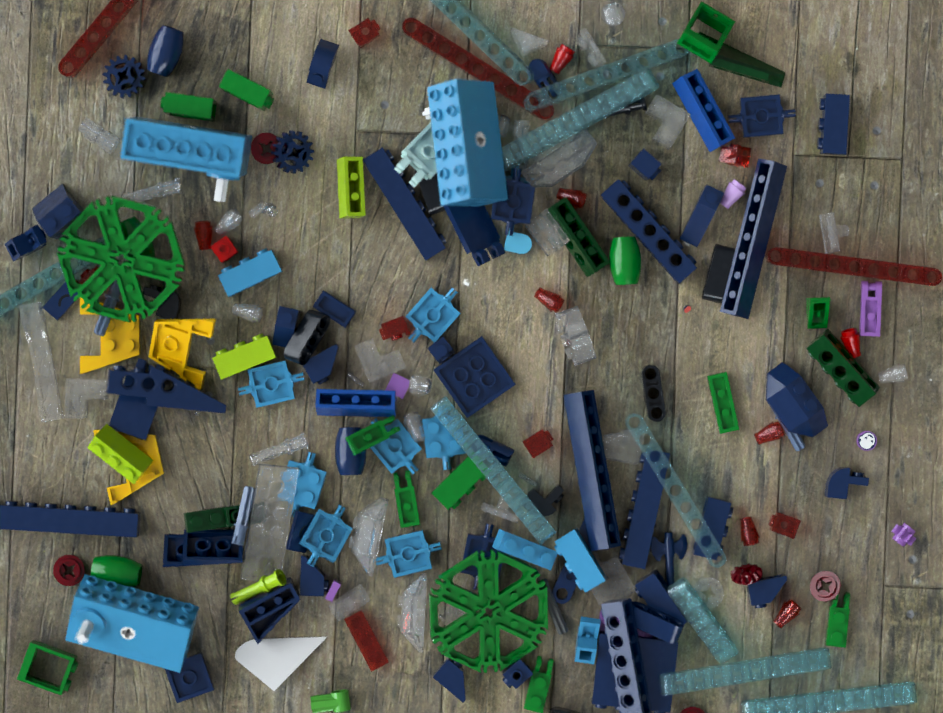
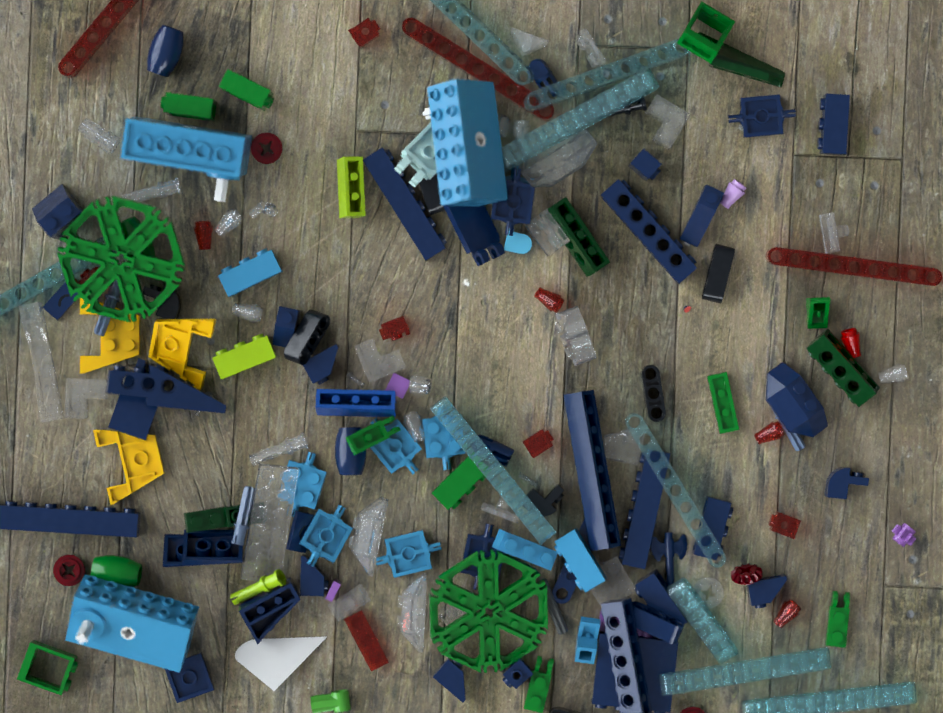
dark blue brick [5,225,47,262] -> none
lime brick [87,424,153,484] -> none
dark blue gear [102,55,146,99] -> none
red brick [210,235,239,263] -> none
dark azure plate [238,360,305,408] -> none
dark blue gear [271,130,314,174] -> none
dark blue brick [306,39,339,89] -> none
dark blue tile [313,290,356,328] -> none
green hinge [393,470,420,528] -> none
dark azure plate [405,287,461,343] -> none
dark blue brick [428,336,455,364] -> none
dark blue plate [434,336,516,418] -> none
red cone [549,44,575,74] -> none
clear red cone [557,188,587,209] -> none
clear piece [601,2,625,26] -> none
green piece [609,236,641,285] -> none
blue brick [672,69,735,152] -> none
clear red brick [719,144,752,168] -> none
dark blue brick [720,158,787,319] -> none
clear red cone [740,517,760,546] -> none
gear [810,571,842,602] -> none
tile [856,431,877,451] -> none
medium lavender plate [859,281,882,337] -> none

